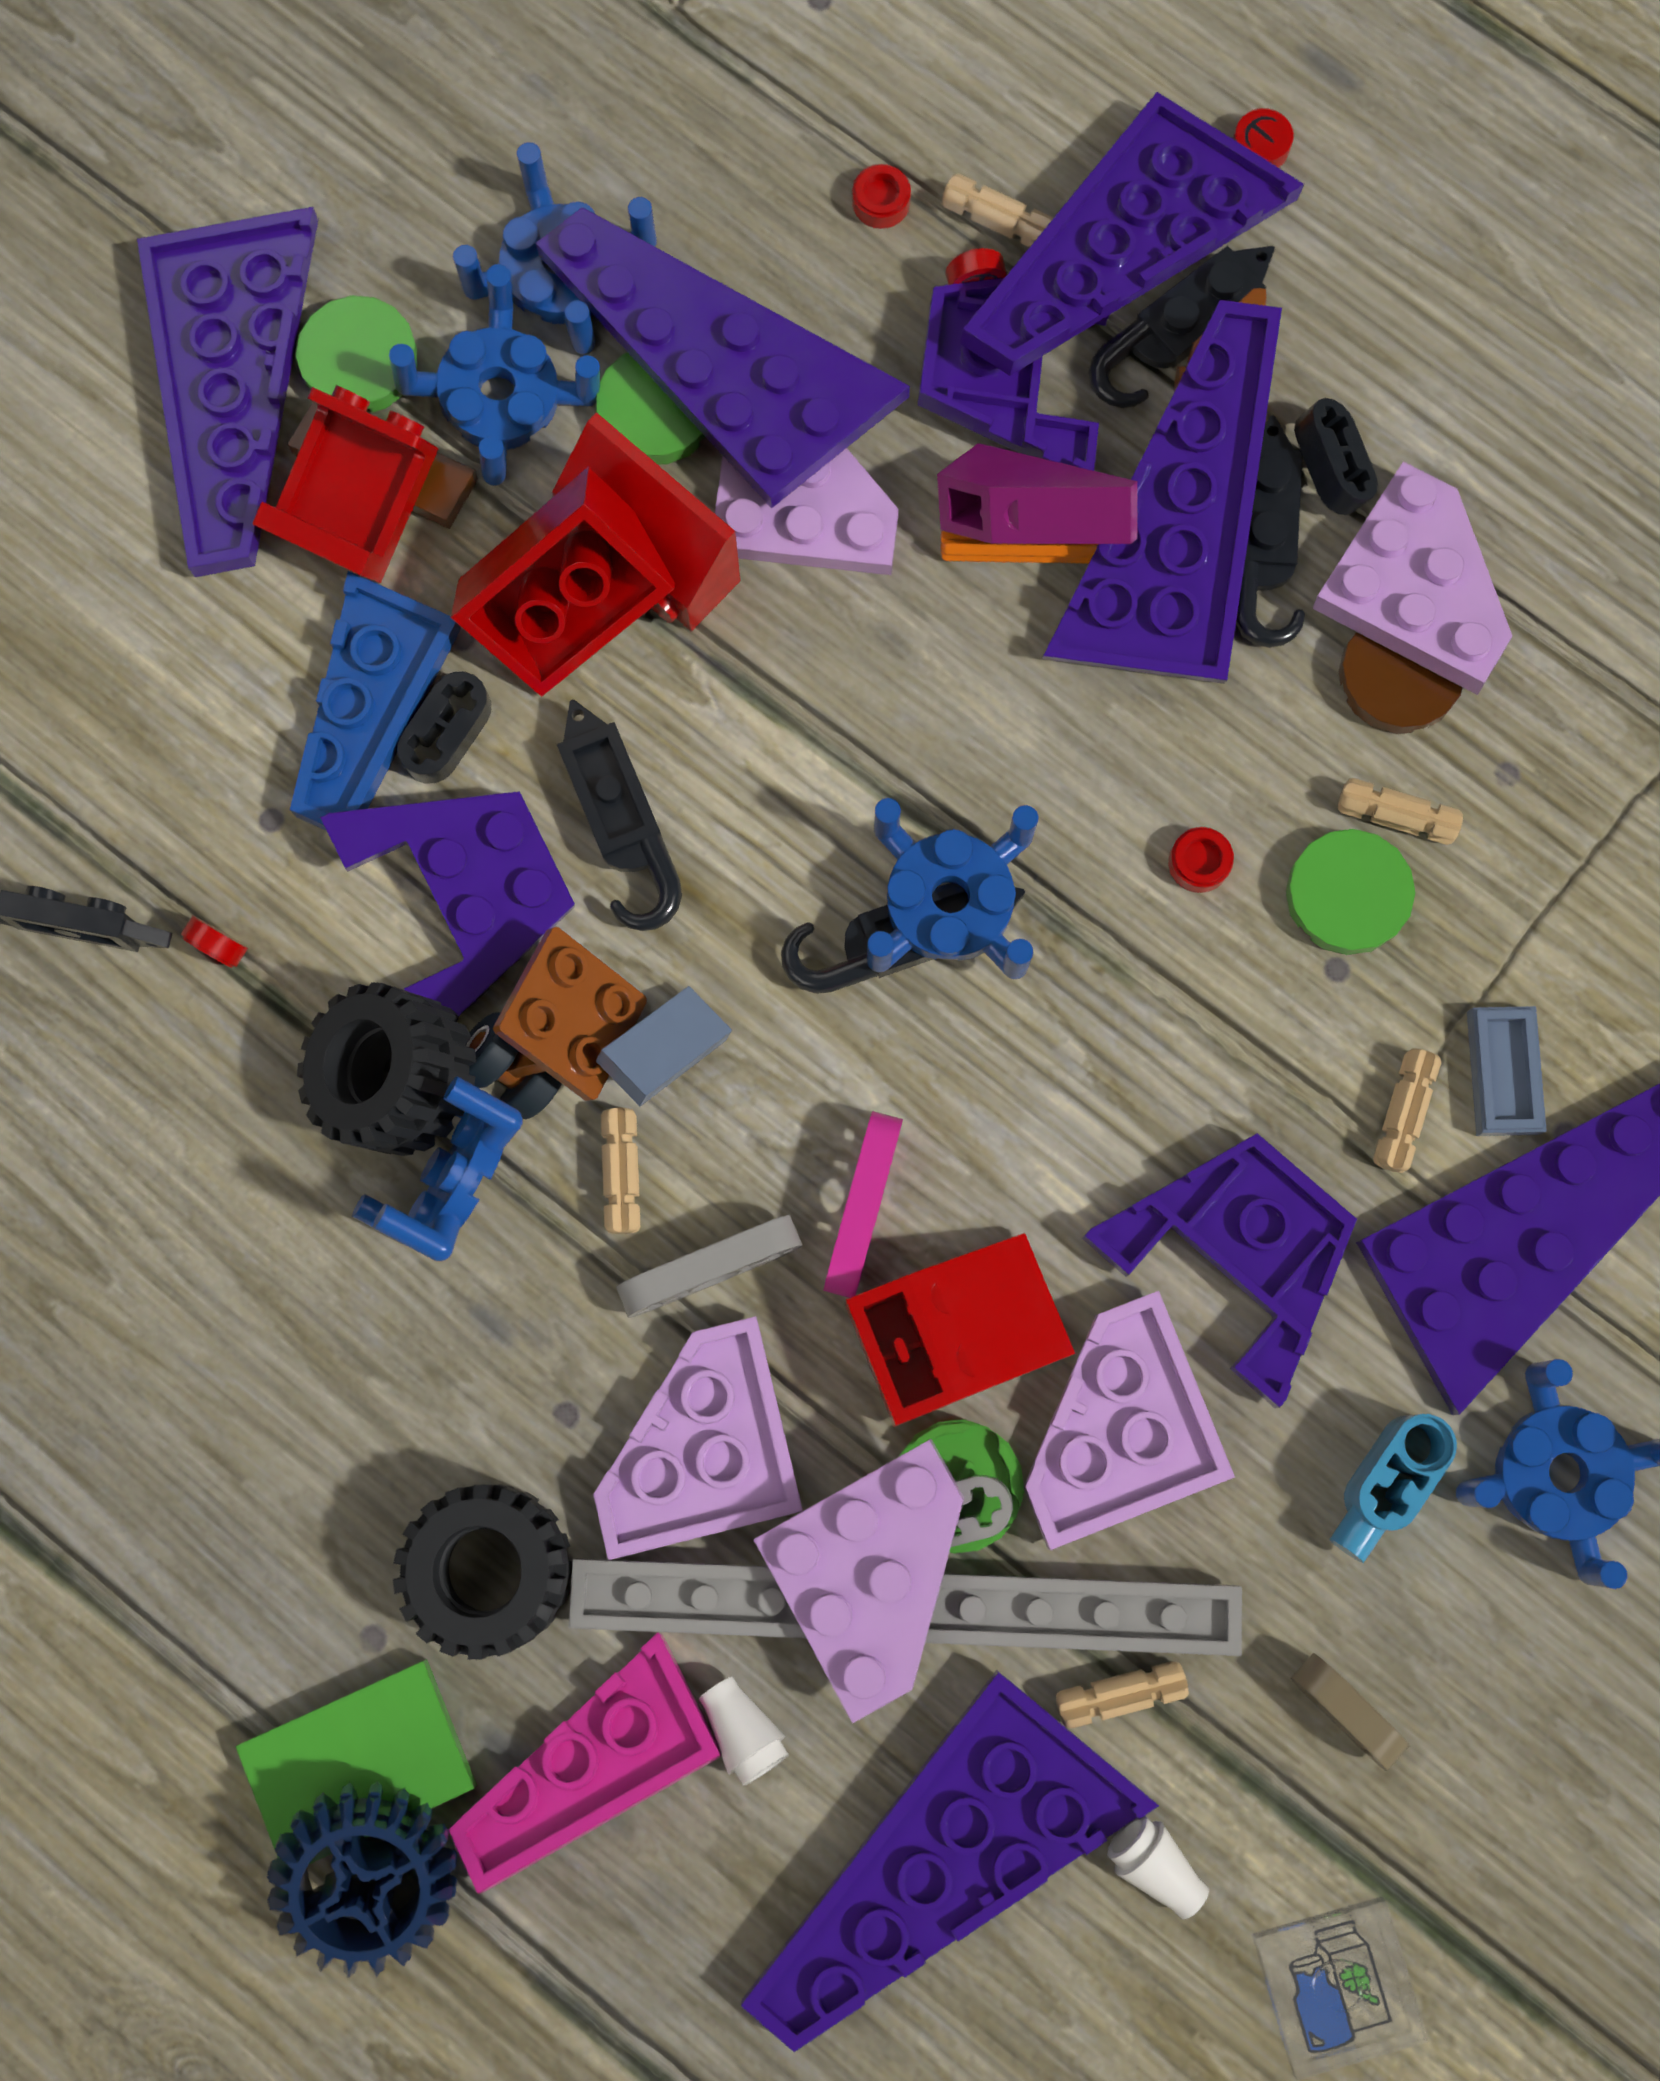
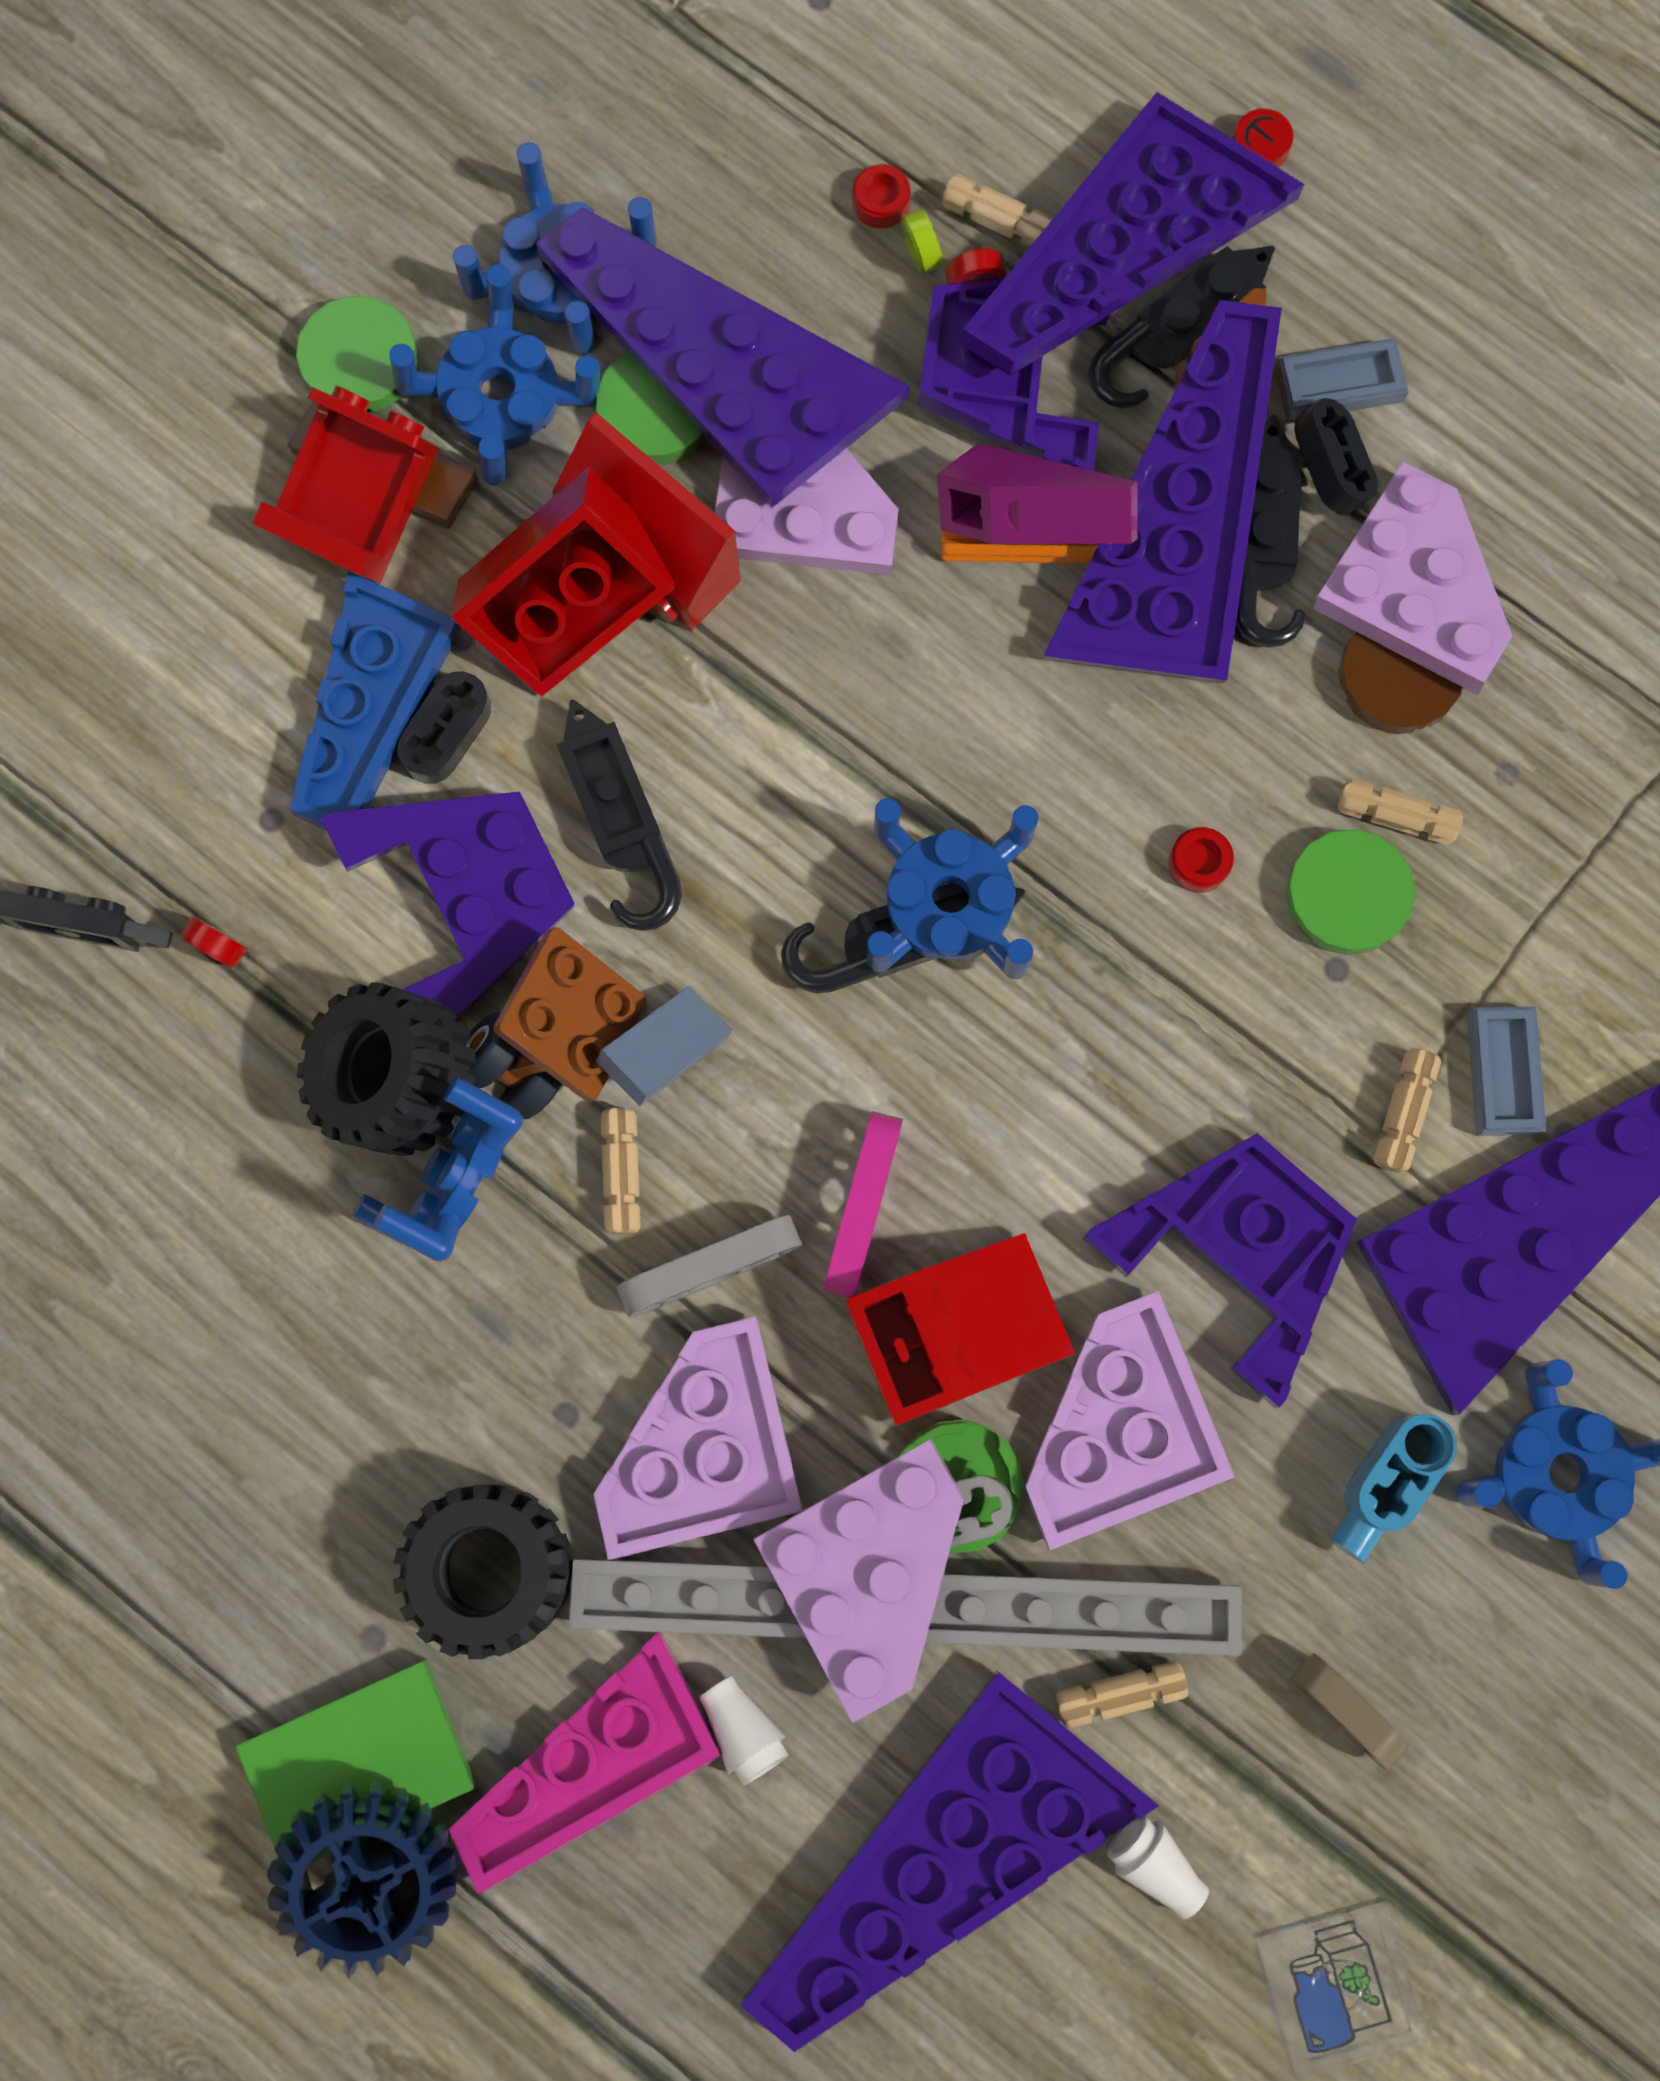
dark purple wing [137,207,318,578] -> none
none -> lime tile [900,208,944,274]
none -> sand blue tile [1275,338,1409,422]

